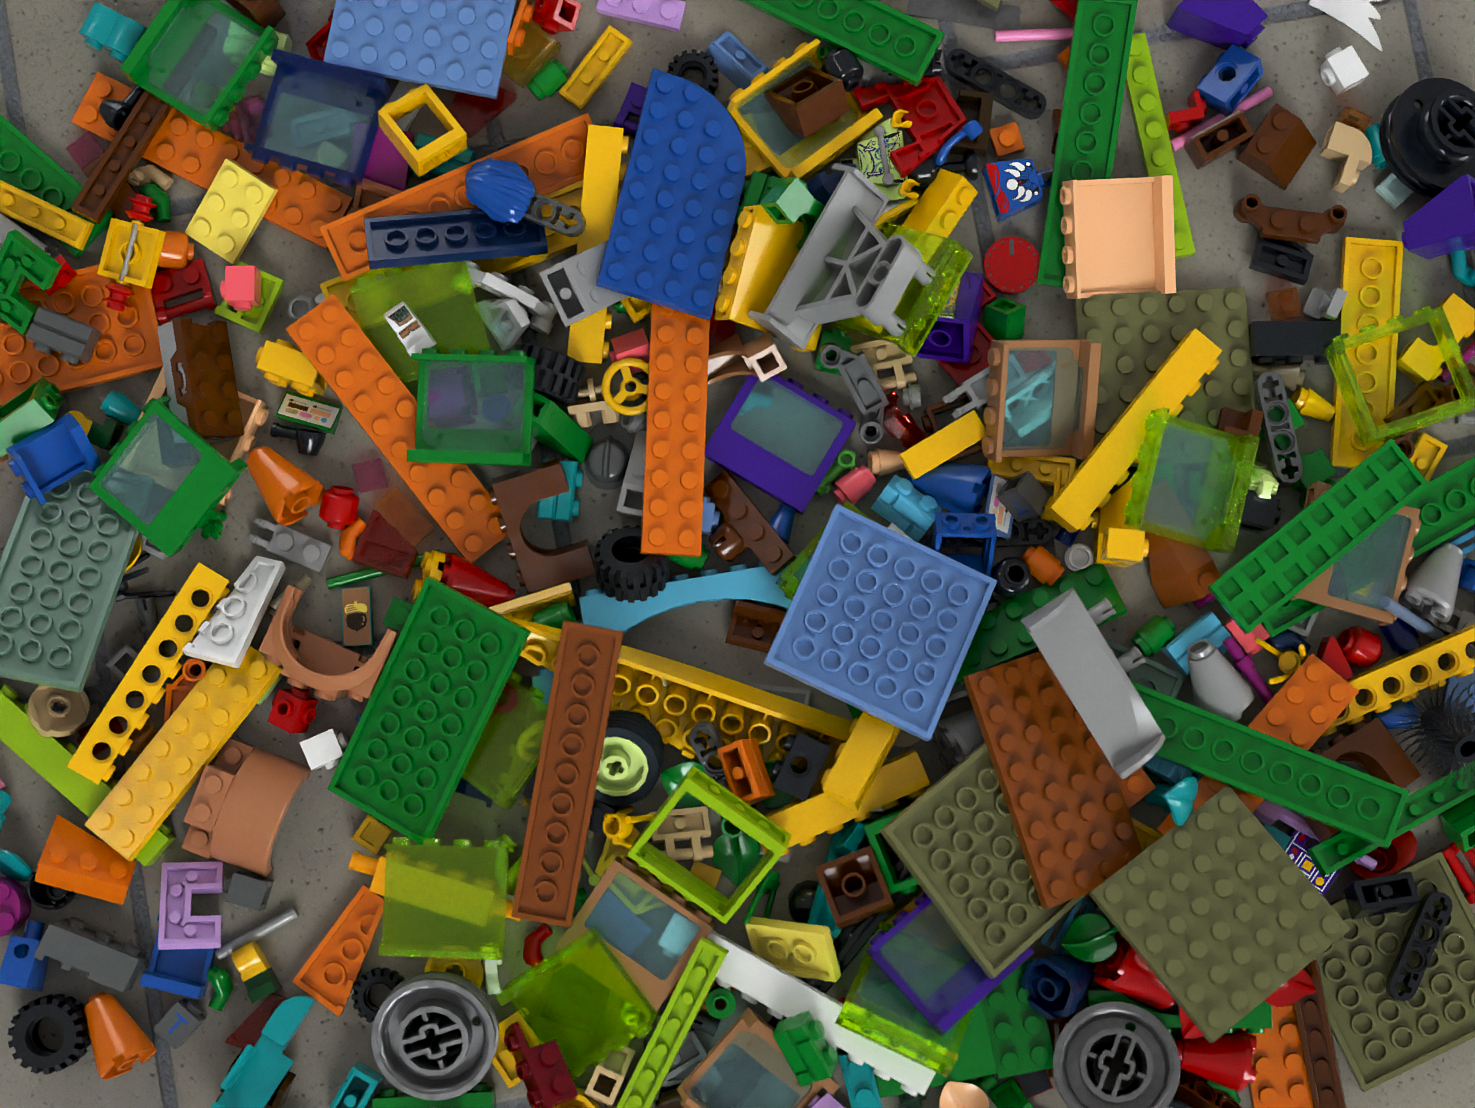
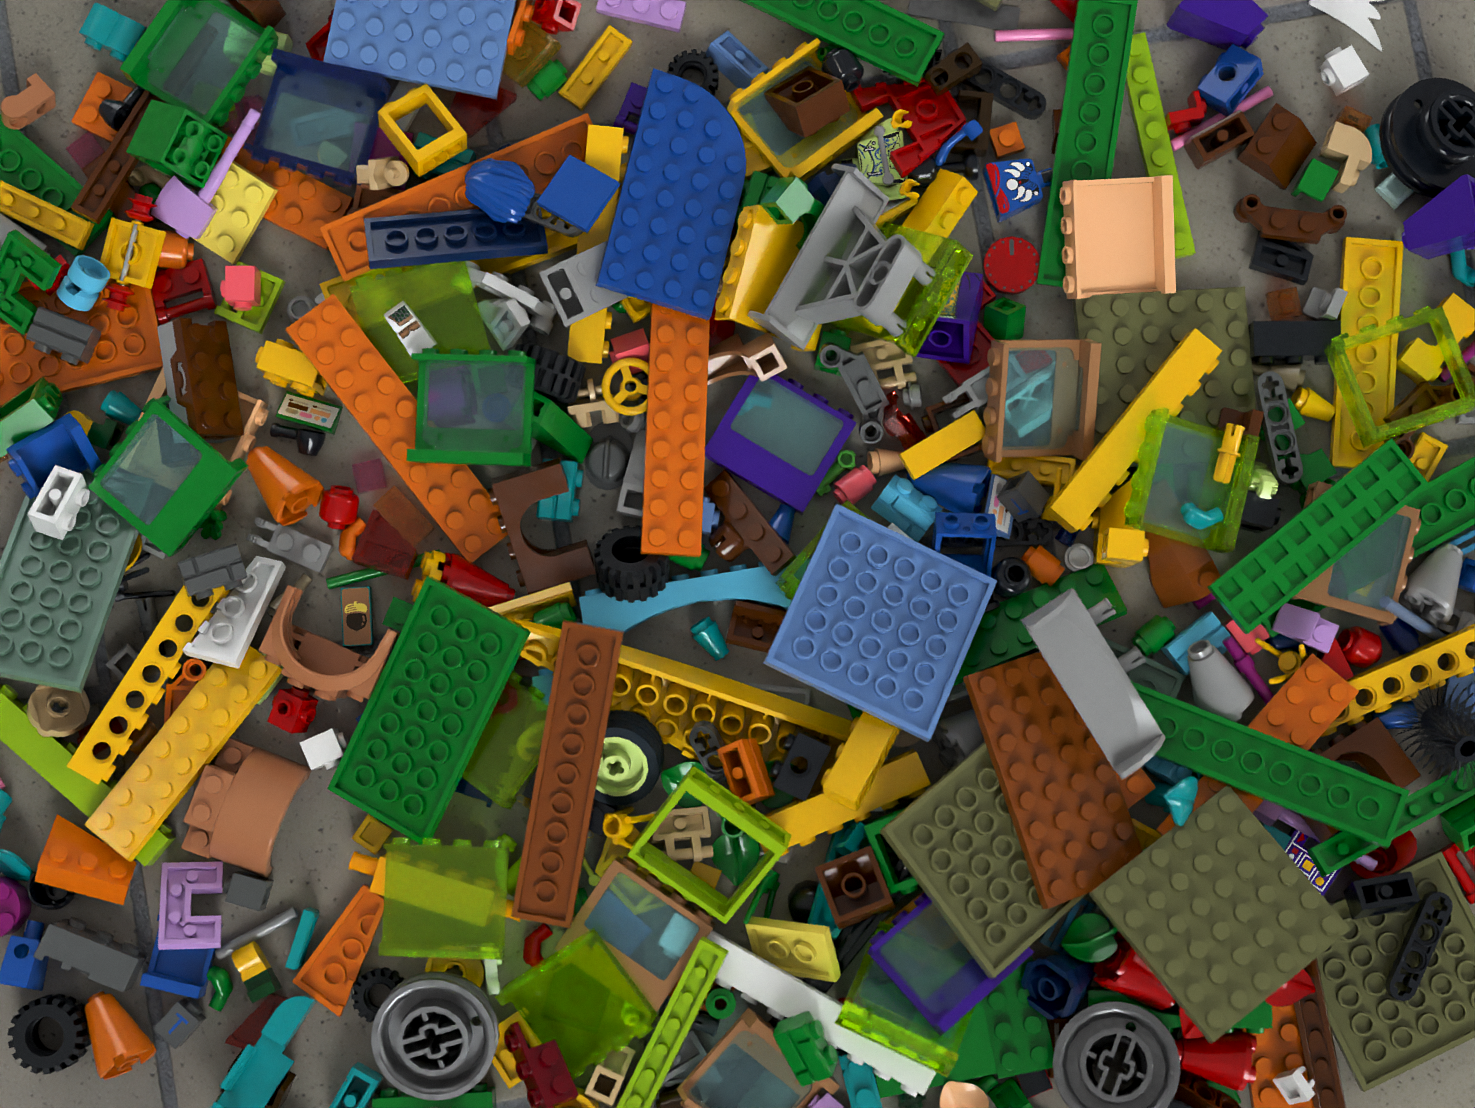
none -> nougat leg [1,73,56,130]
none -> white brick [27,465,90,540]
none -> medium azure wheel [56,255,110,311]
none -> green brick [126,99,228,188]
none -> lavender piece [151,108,261,239]
none -> dark grey brick [177,543,247,600]
none -> teal tile [285,907,320,970]
none -> tan hips [356,156,409,190]
none -> blue tile [537,154,620,233]
none -> teal cone [690,616,730,661]
none -> dark brown leg [924,42,983,96]
none -> teal arm [1180,502,1224,530]
none -> yellow axle [1213,423,1245,484]
none -> lavender slope [1271,603,1339,653]
none -> white tile [1272,1066,1315,1105]
none -> green panel [1290,158,1339,202]

